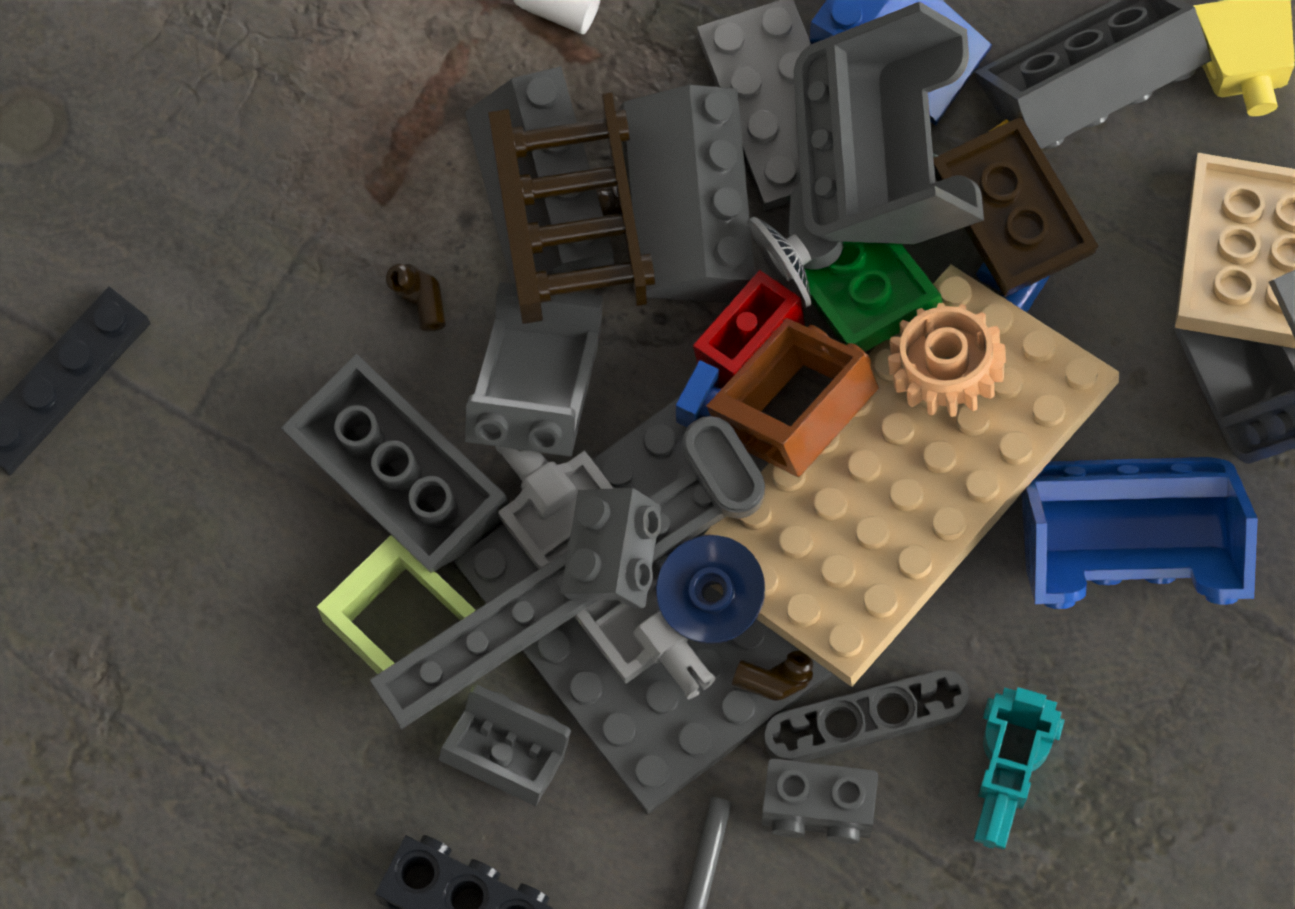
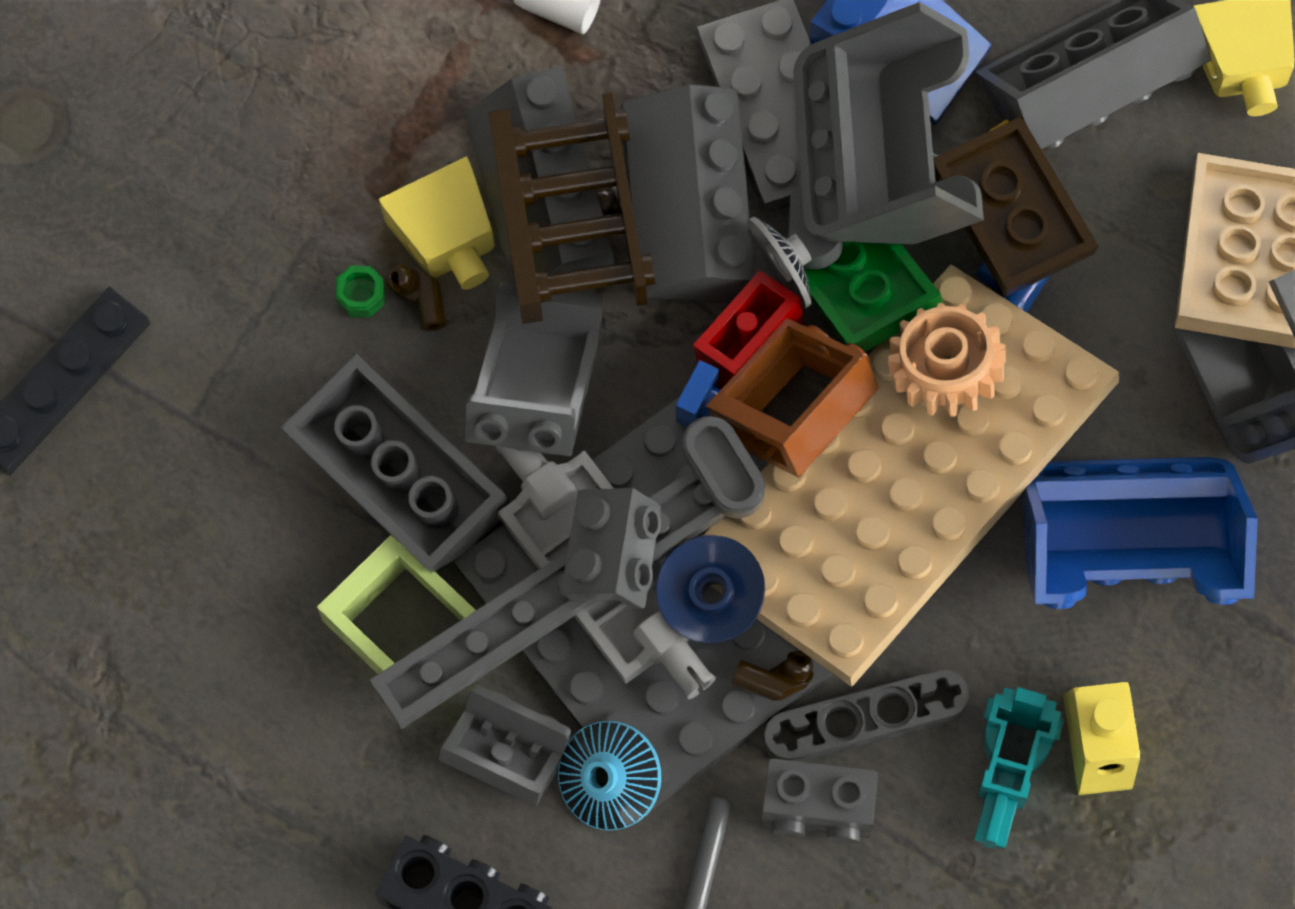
none -> green tile [335,265,386,318]
none -> light yellow torso [379,156,495,290]
none -> dish [558,721,661,830]
none -> light yellow torso [1063,682,1140,795]

